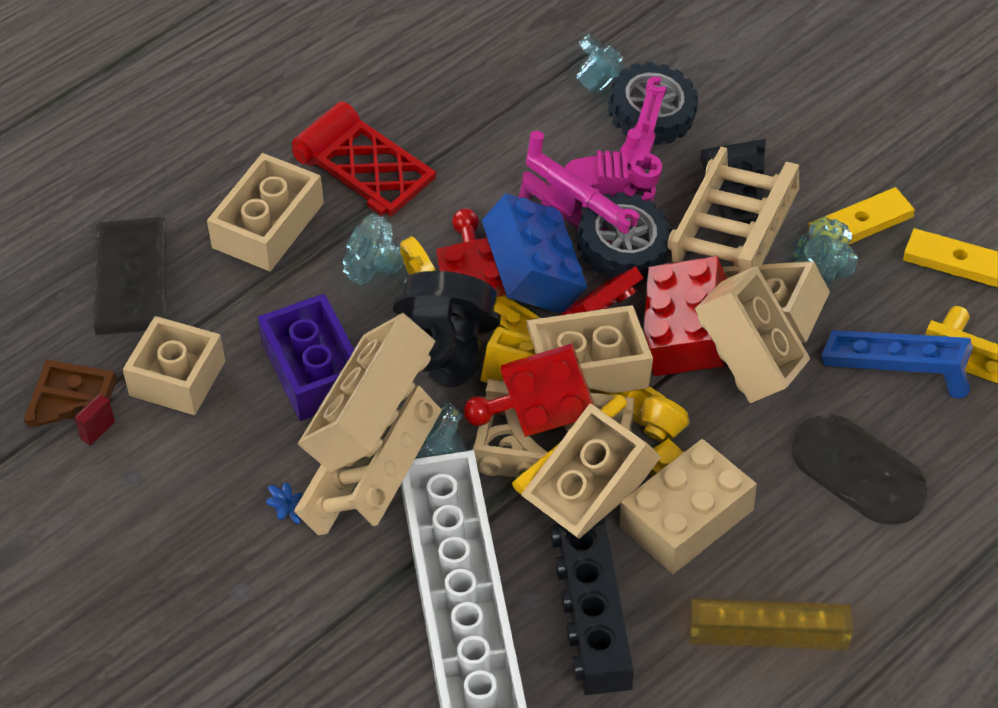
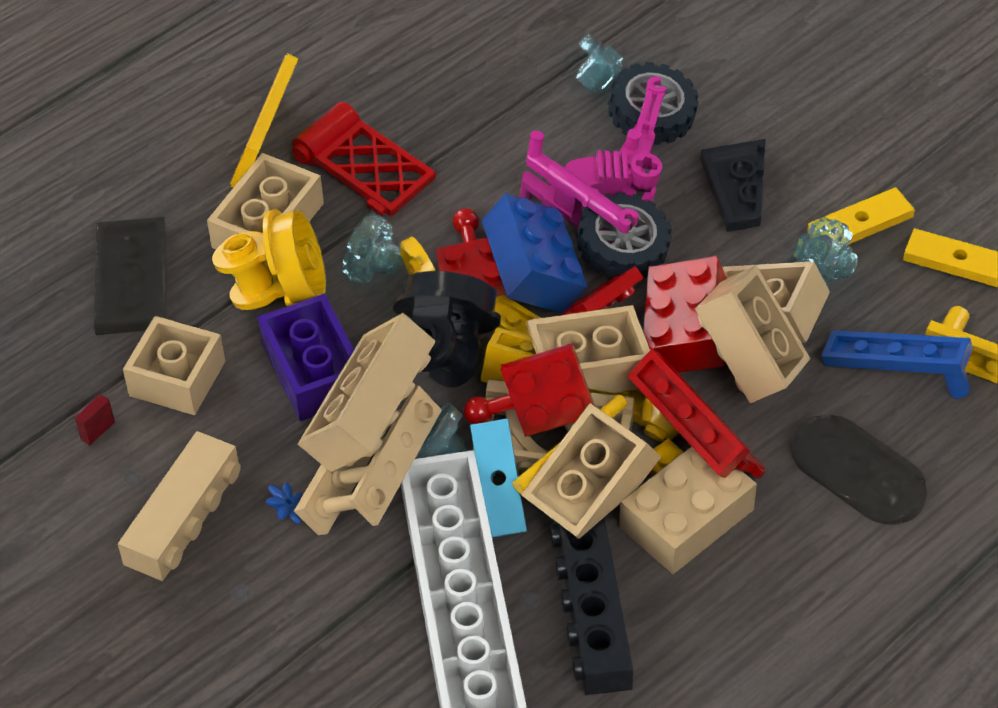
reddish brown wing [24,359,117,427] -> none
tan fence [667,147,799,274] -> none
clear yellow brick [690,598,853,651] -> none
none -> tan brick [118,431,241,581]
none -> yellow piece [212,209,326,310]
none -> yellow tile [230,54,299,188]
none -> medium azure tile [470,418,527,538]
none -> red fence [627,349,766,479]

